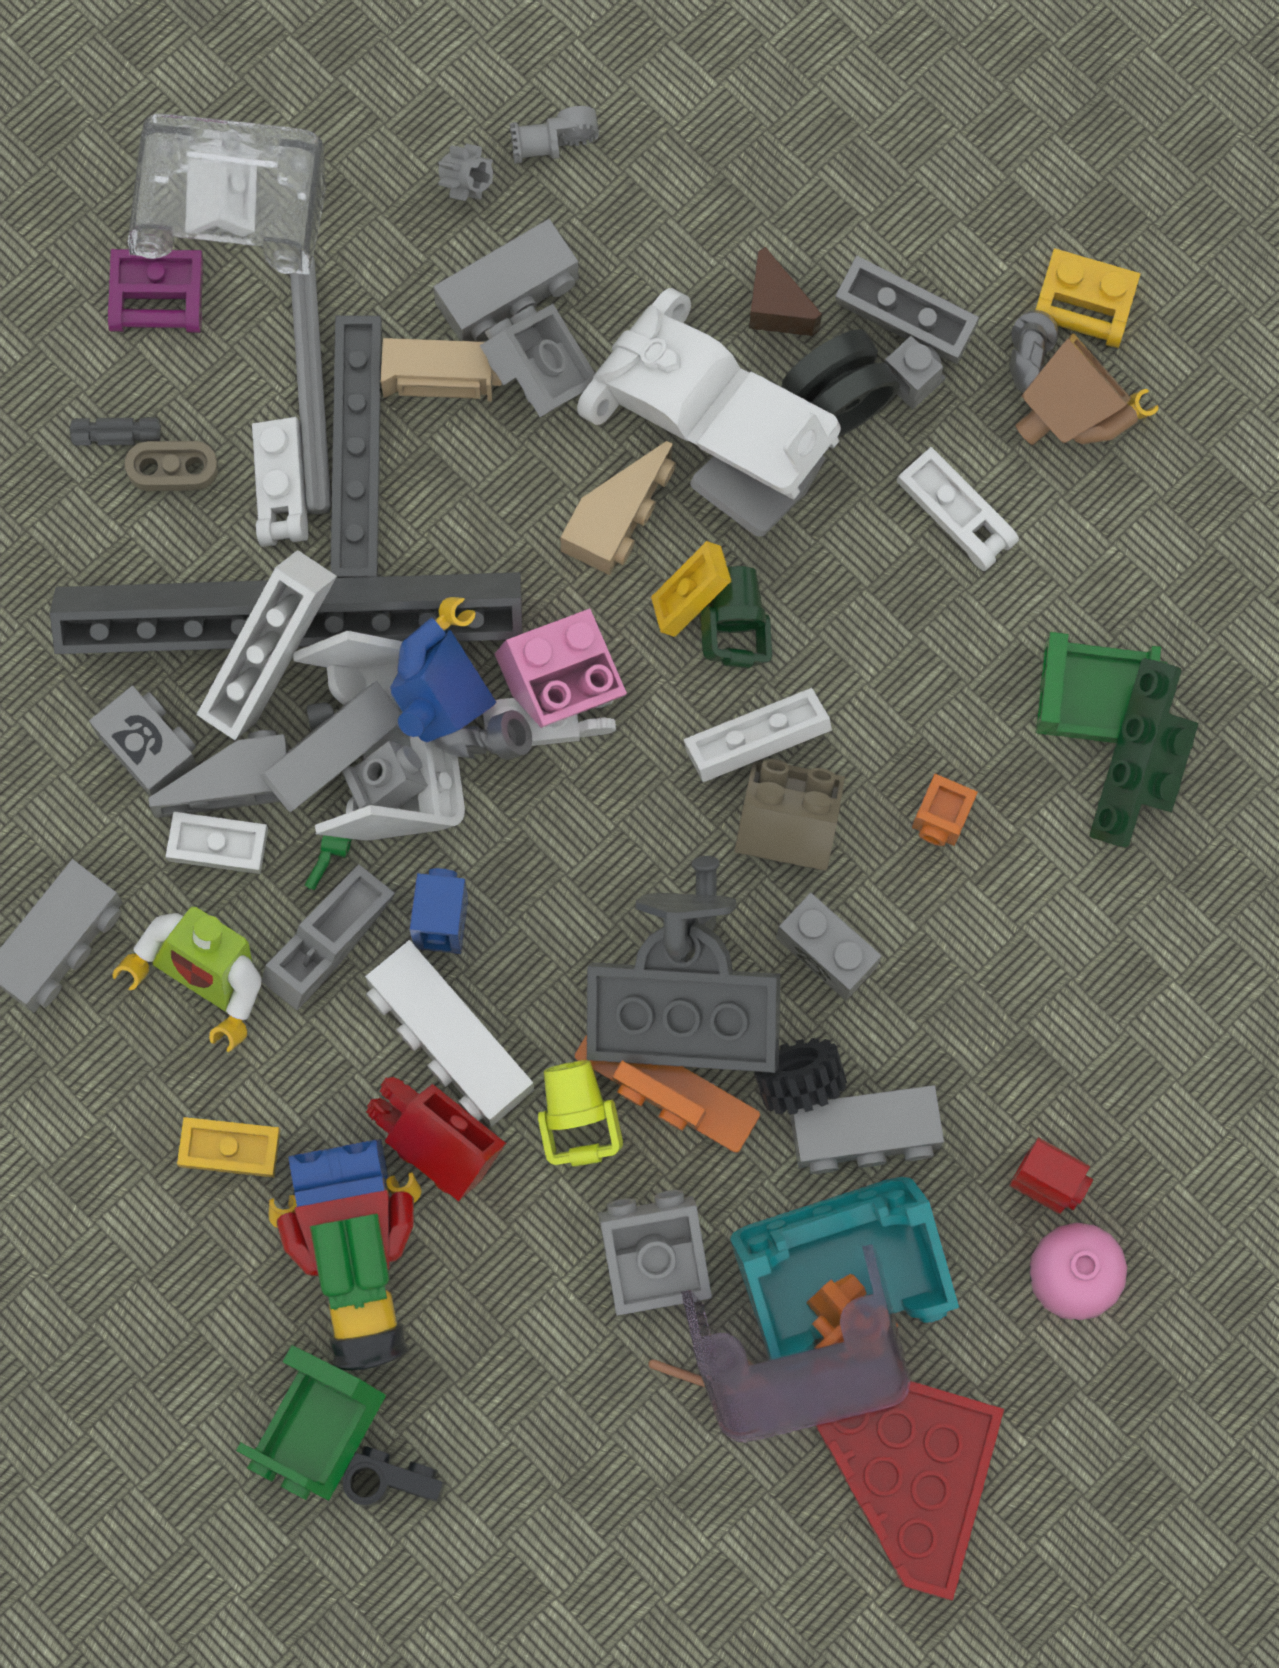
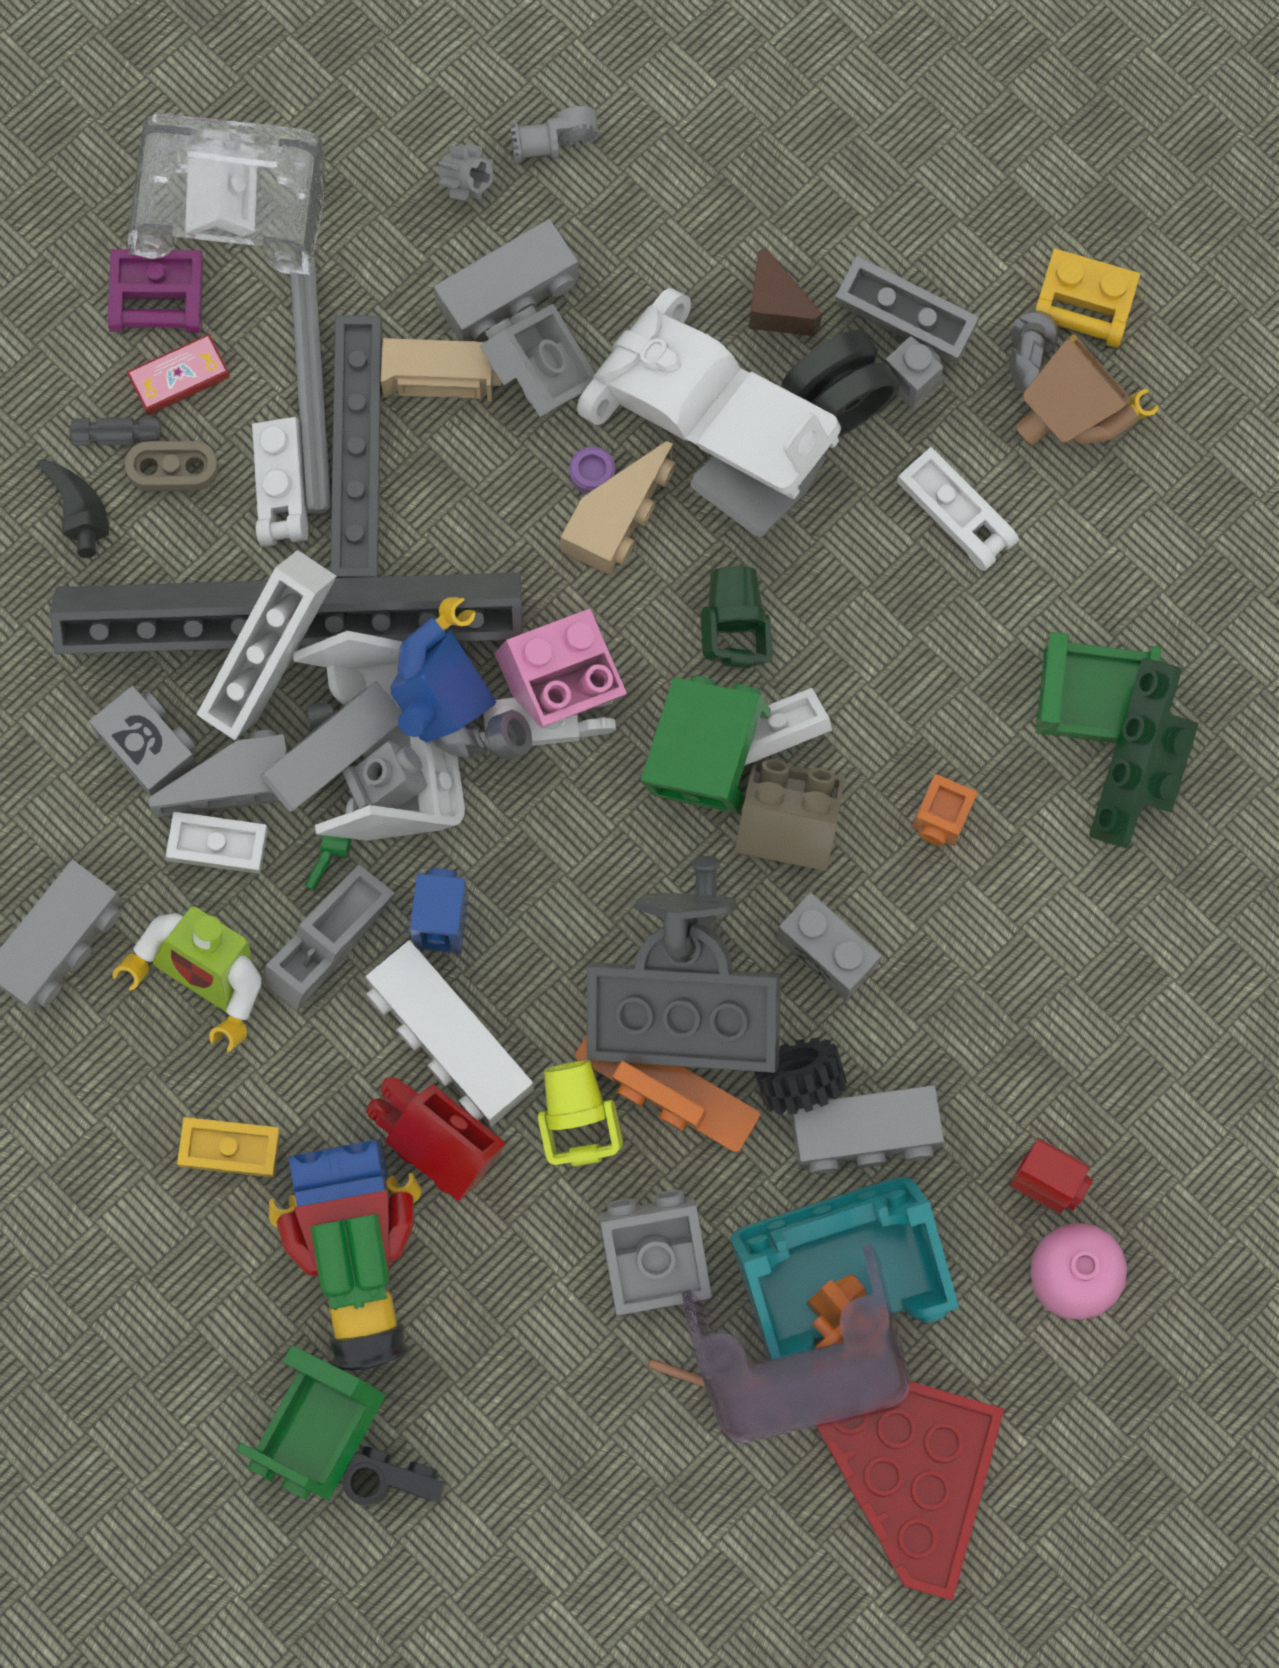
yellow plate [651,541,731,637] -> none
none -> pearl dark grey bar [38,459,109,558]
none -> bright pink tile [127,334,230,416]
none -> medium lavender tile [569,447,615,494]
none -> green panel [640,676,771,814]

